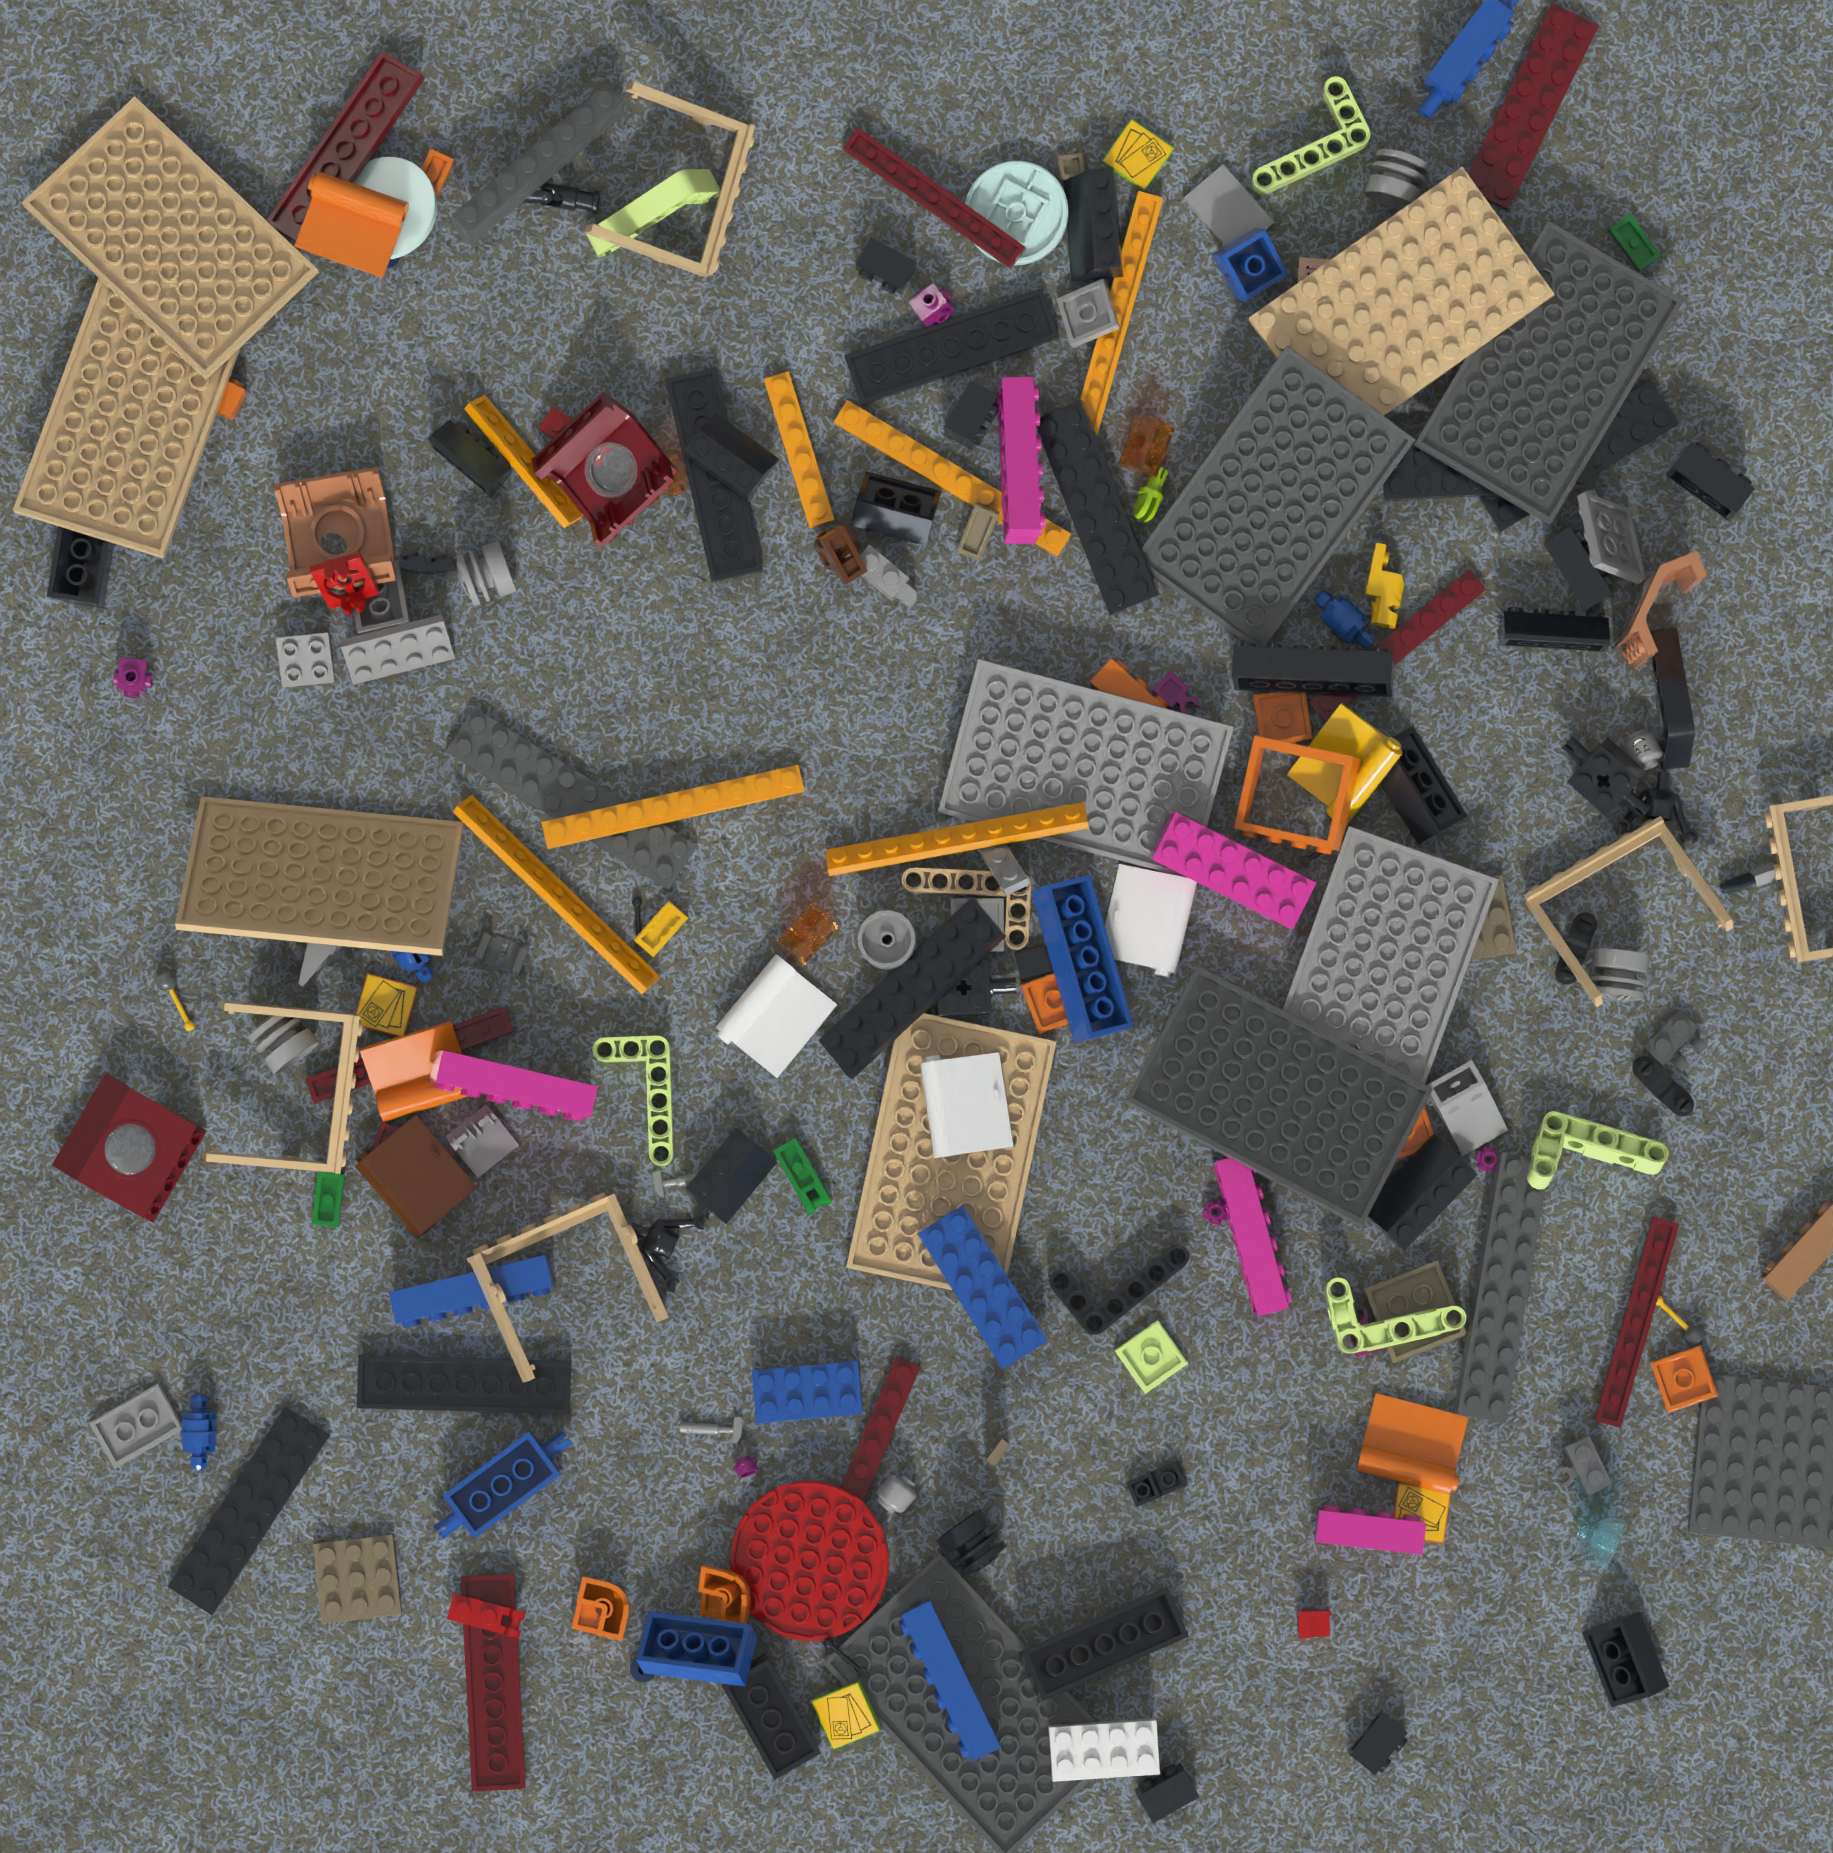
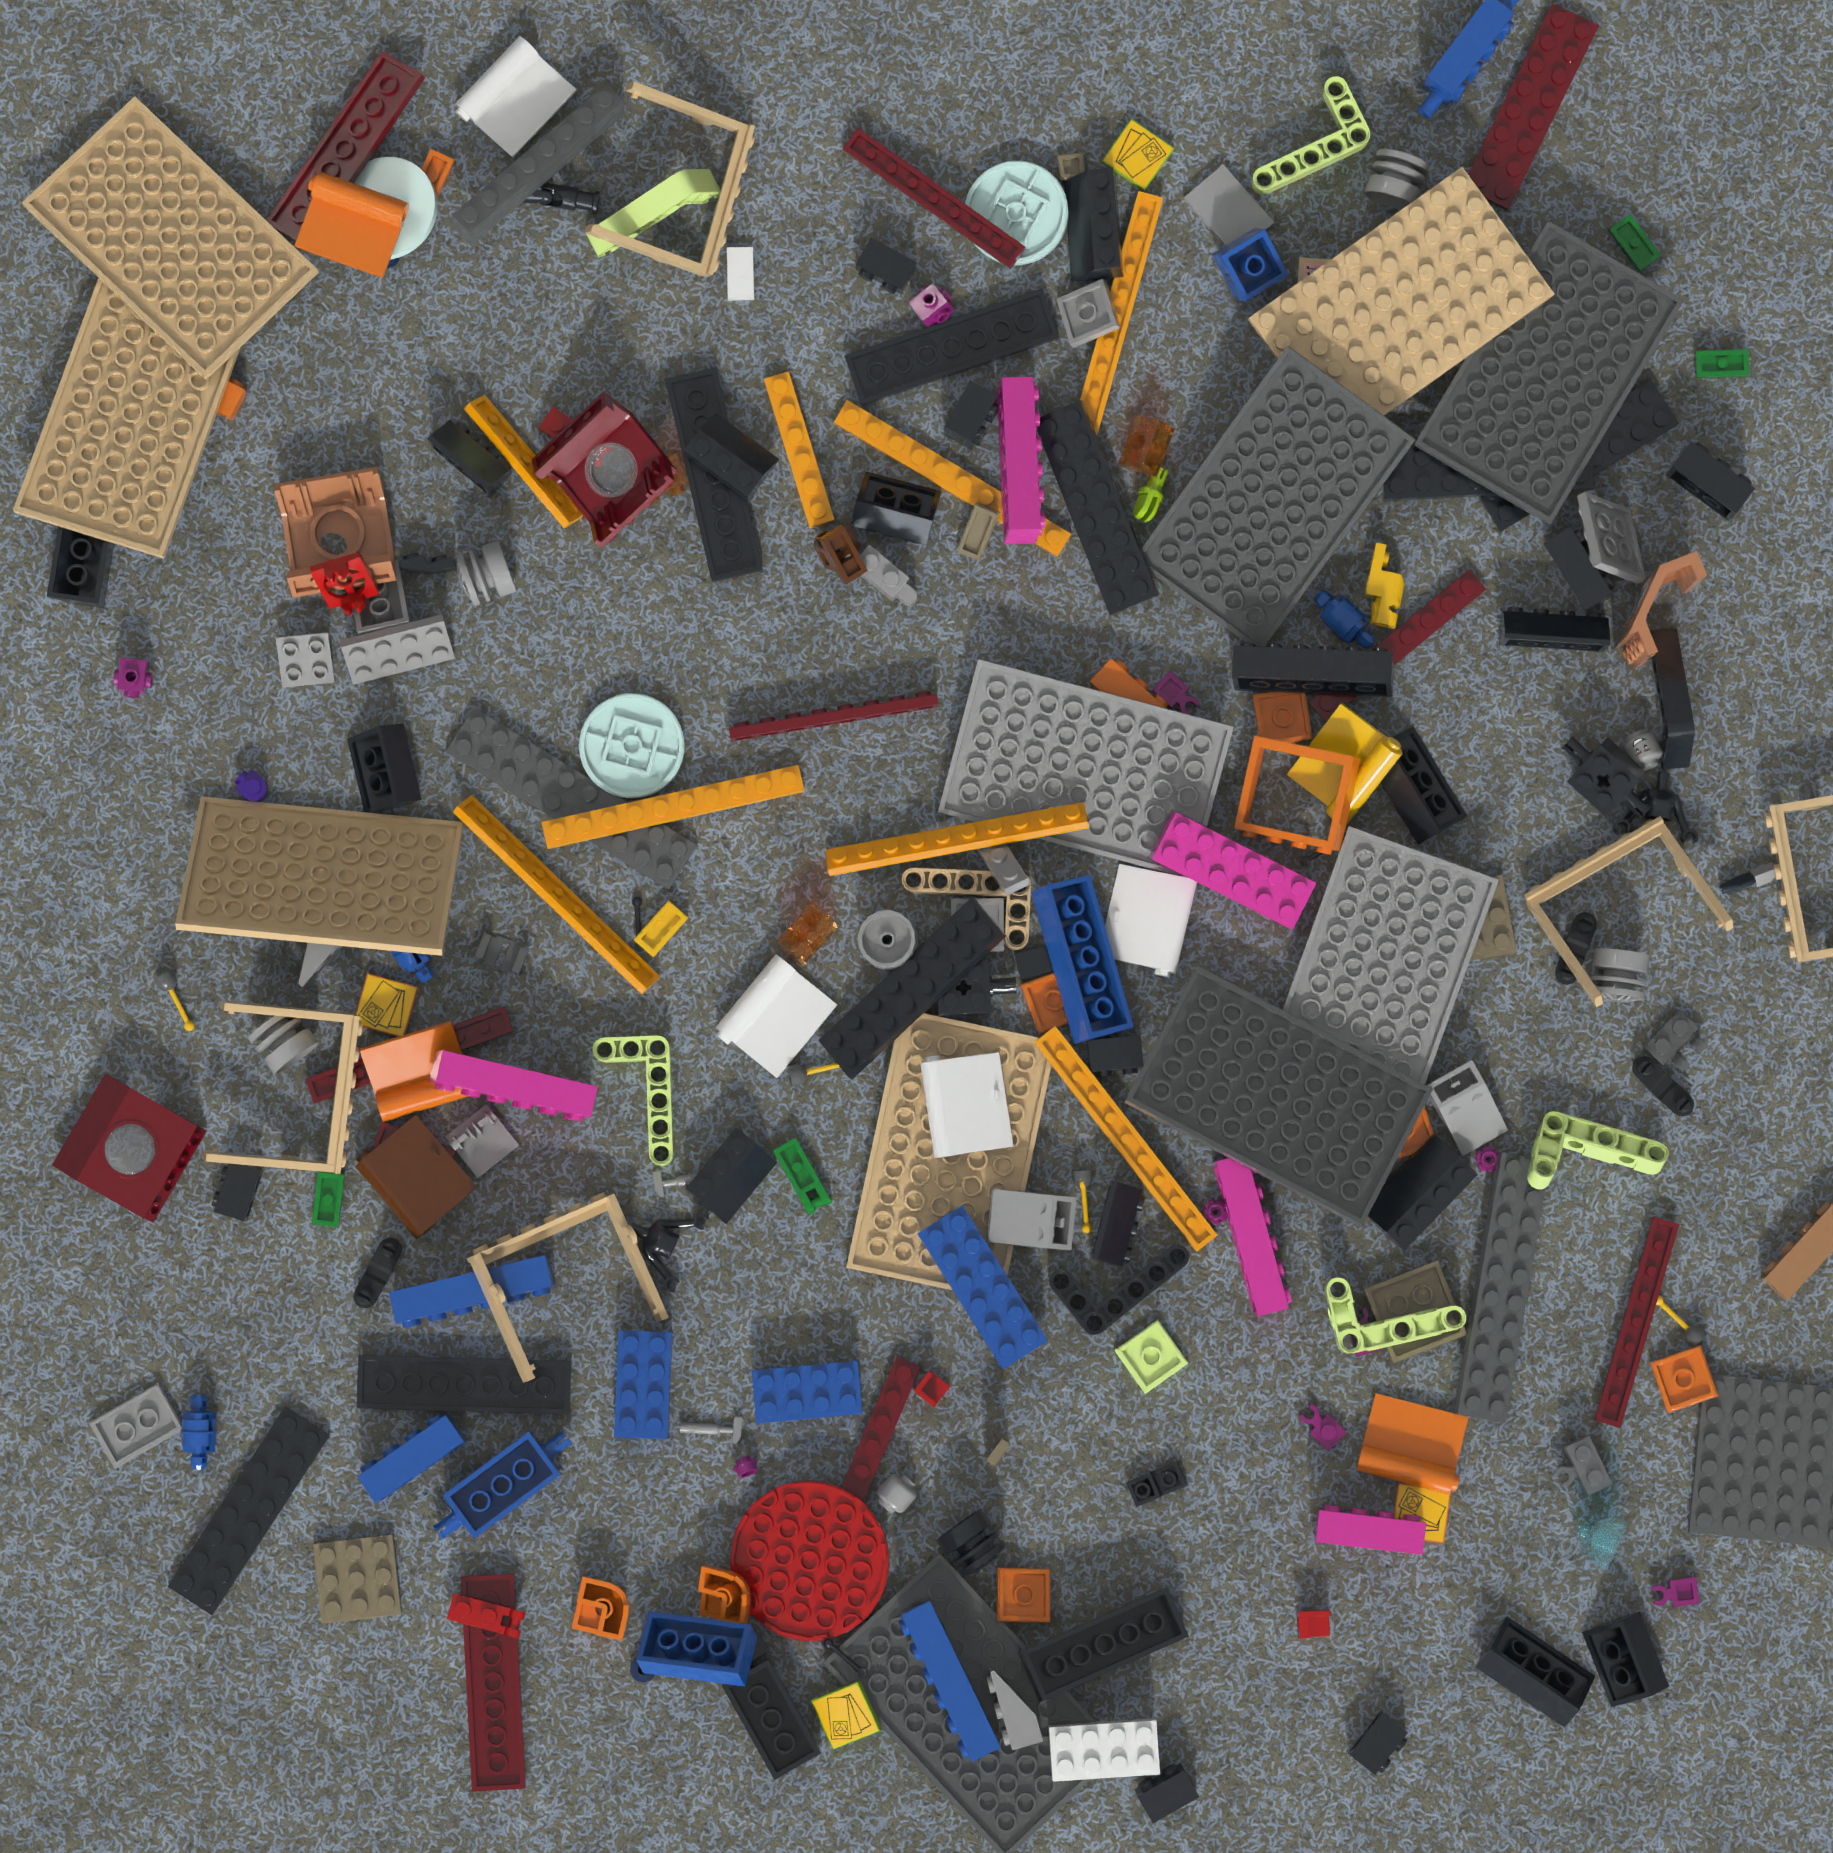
none -> black brick [212,1164,263,1222]
none -> dark purple plate [235,769,269,802]
none -> black slope [347,723,422,813]
none -> black piece [353,1237,402,1308]
none -> blue brick [357,1413,468,1503]
none -> white door [455,36,577,158]
none -> light aqua plate [579,693,685,799]
none -> blue brick [614,1330,673,1439]
none -> white tile [727,247,754,301]
none -> dark red plate [729,691,938,742]
none -> dark grey hinge [787,1063,839,1086]
none -> red panel [913,1370,950,1407]
none -> light grey slope [986,1189,1077,1250]
none -> light grey slope [986,1668,1043,1750]
none -> orange tile [996,1567,1050,1623]
none -> light orange plate [1033,1026,1218,1252]
none -> hinge [1071,1169,1093,1233]
none -> black brick [1087,1035,1144,1078]
none -> black slope [1091,1180,1145,1267]
none -> magenta plate [1299,1404,1347,1451]
none -> black slope [1476,1616,1596,1727]
none -> magenta plate [1650,1576,1700,1607]
none -> green plate [1695,349,1749,379]

